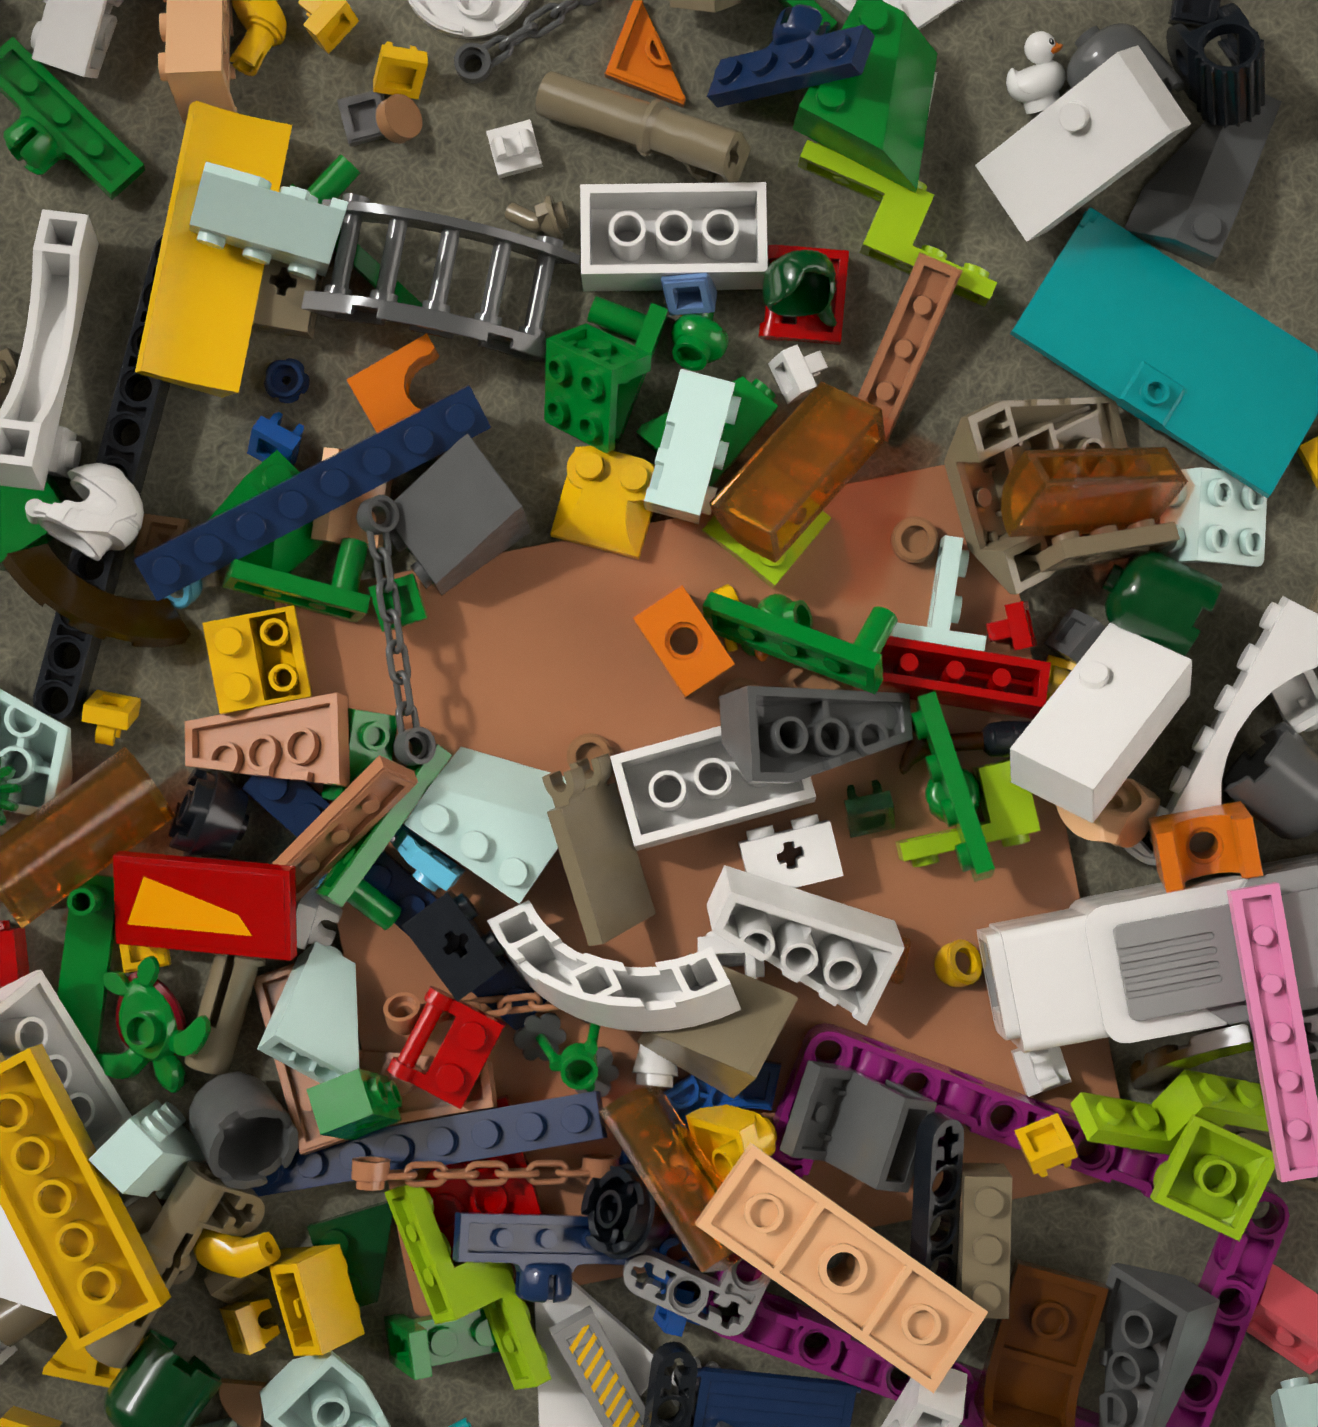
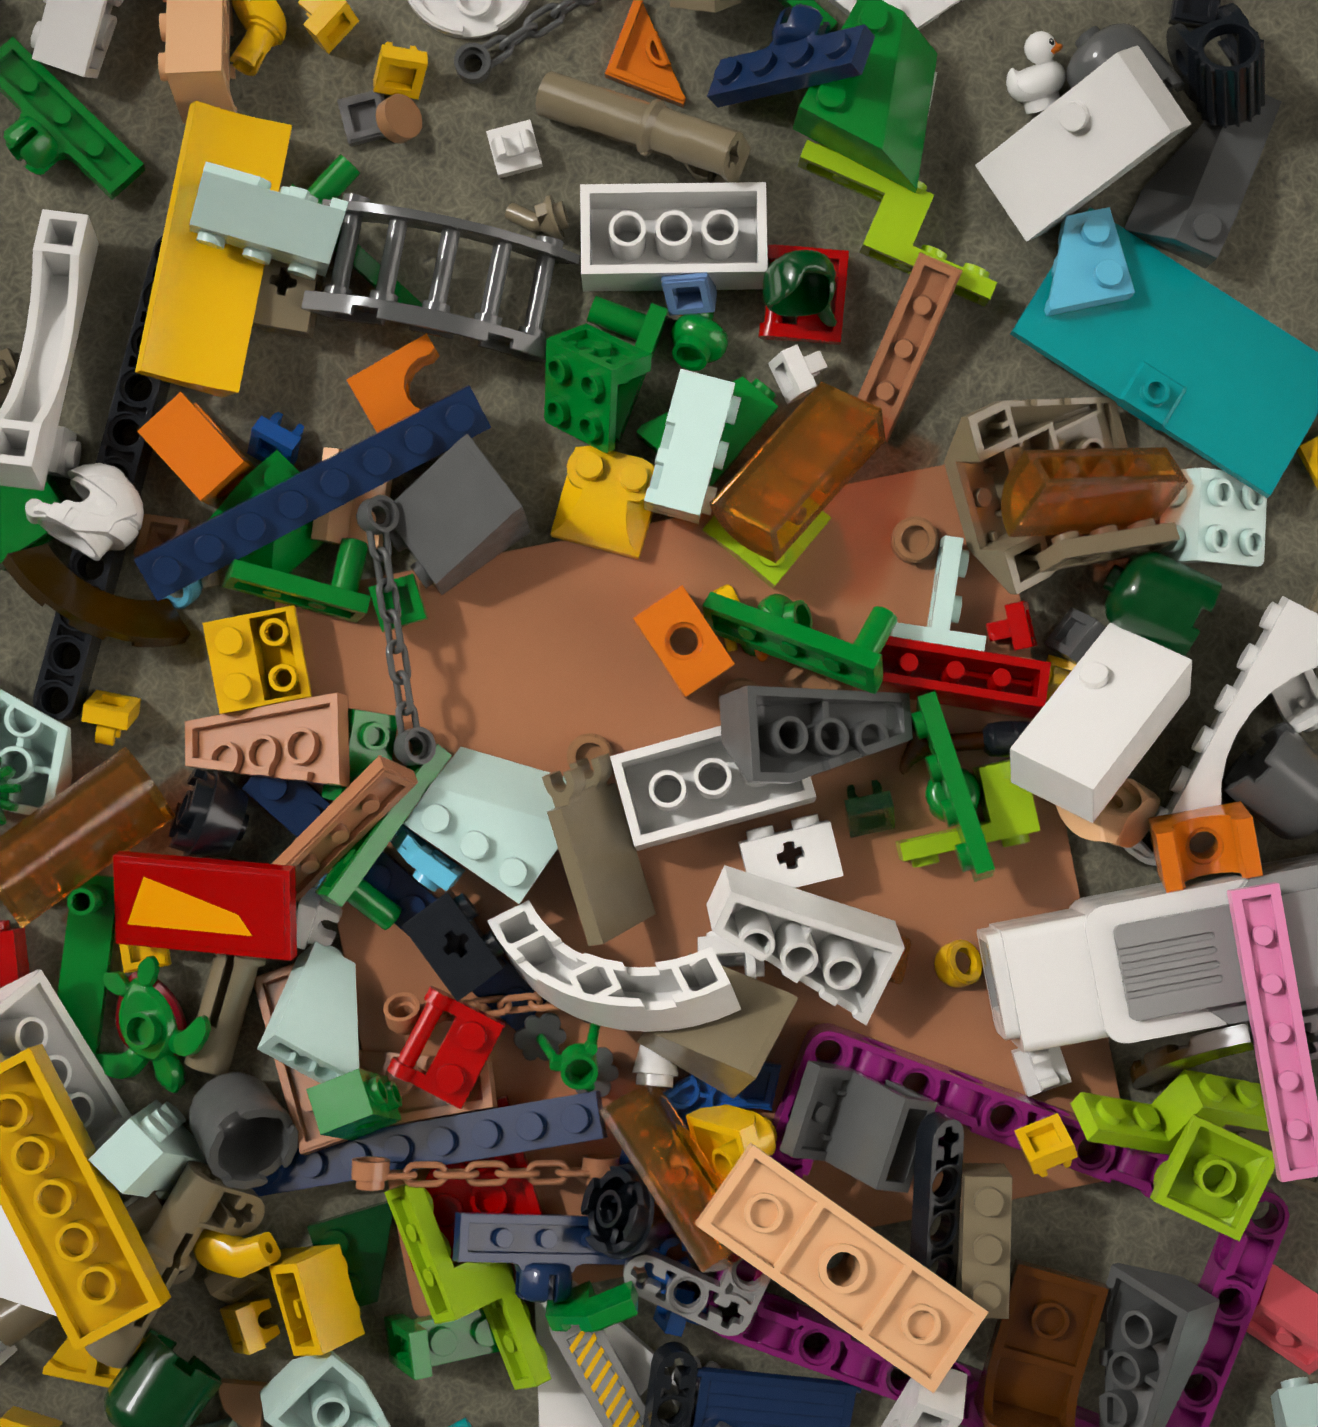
dark blue plate [264,358,310,403] -> none
none -> orange piece [137,392,256,509]
none -> green tile [545,1280,638,1332]
none -> medium azure wing [1044,207,1135,316]

